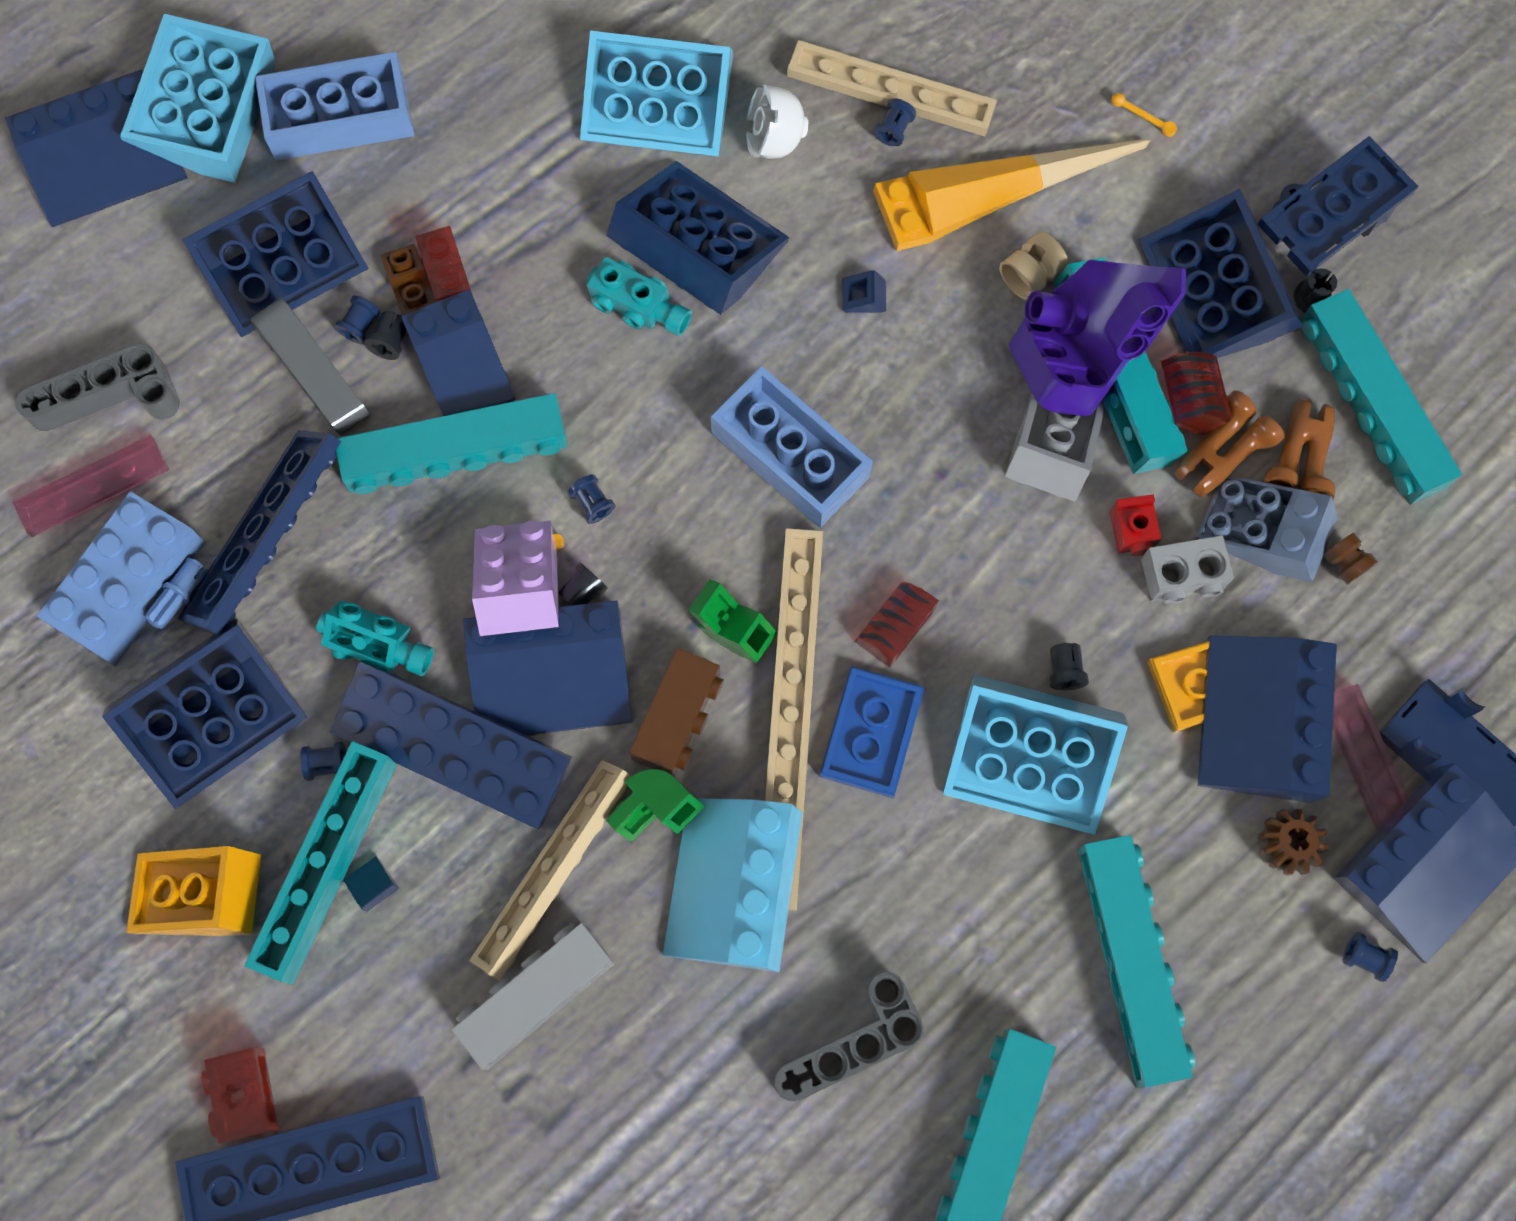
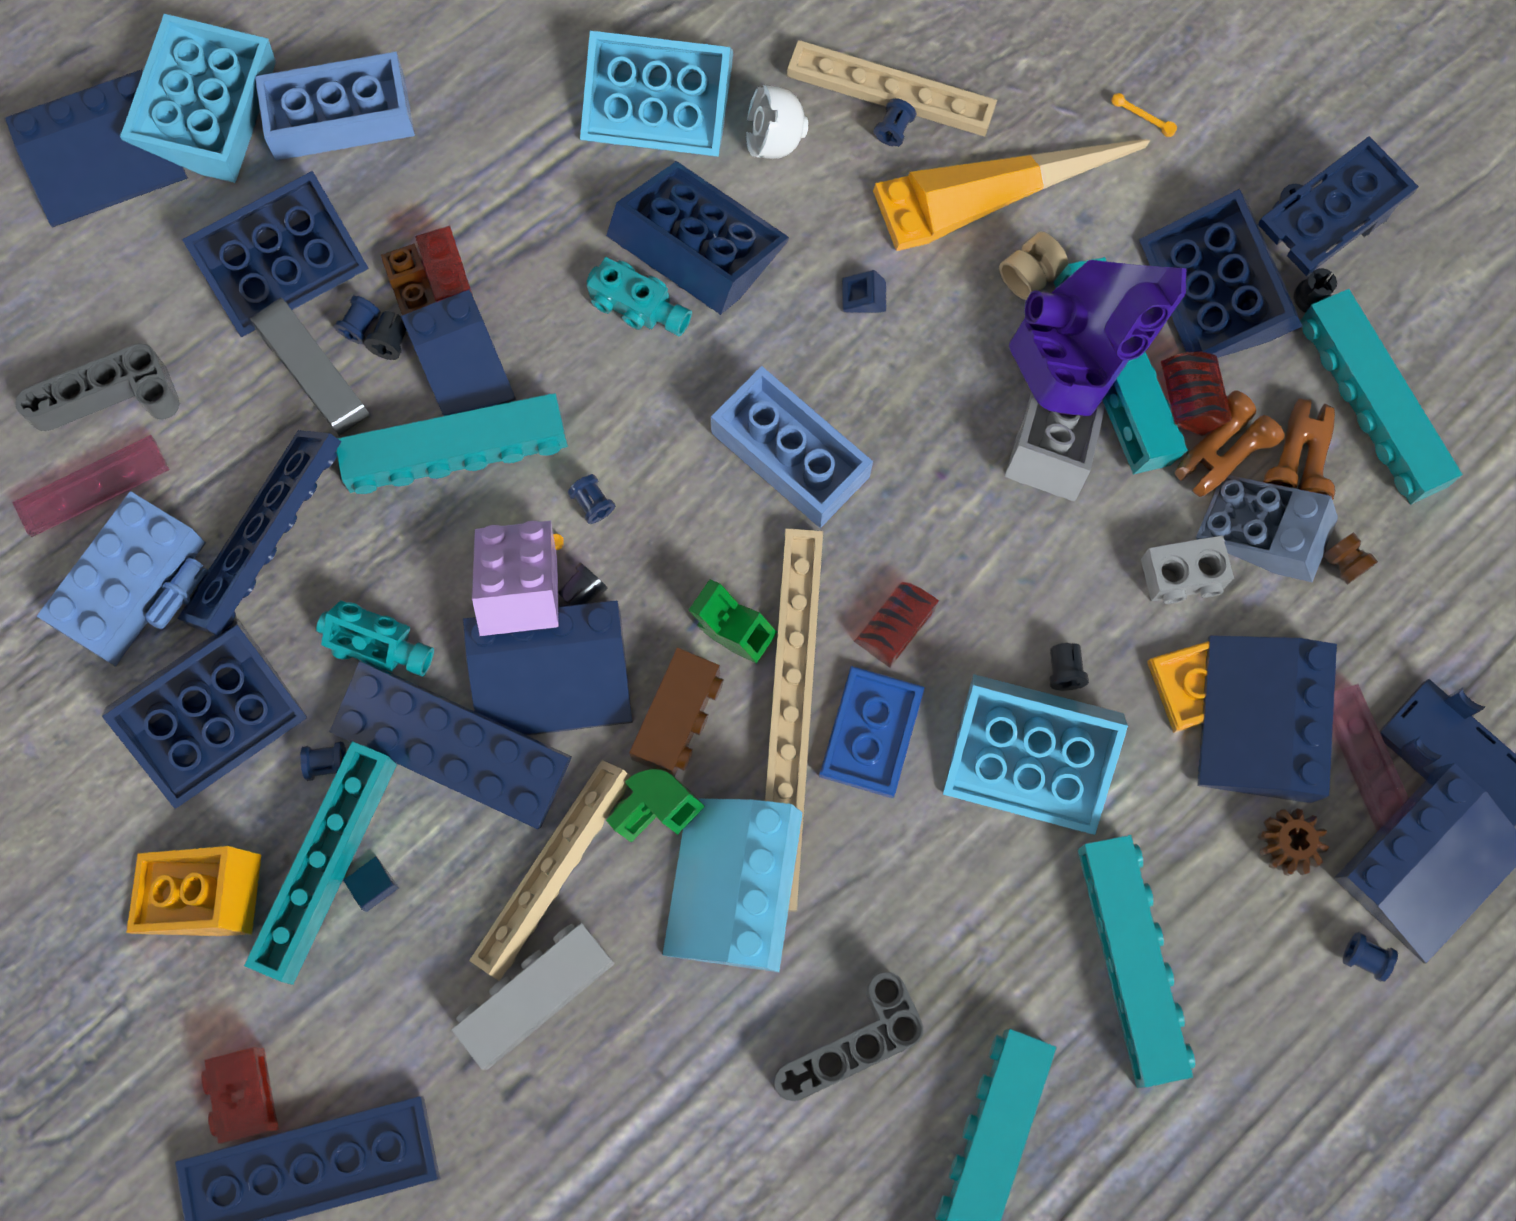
red brick [1109,494,1162,556] -> none

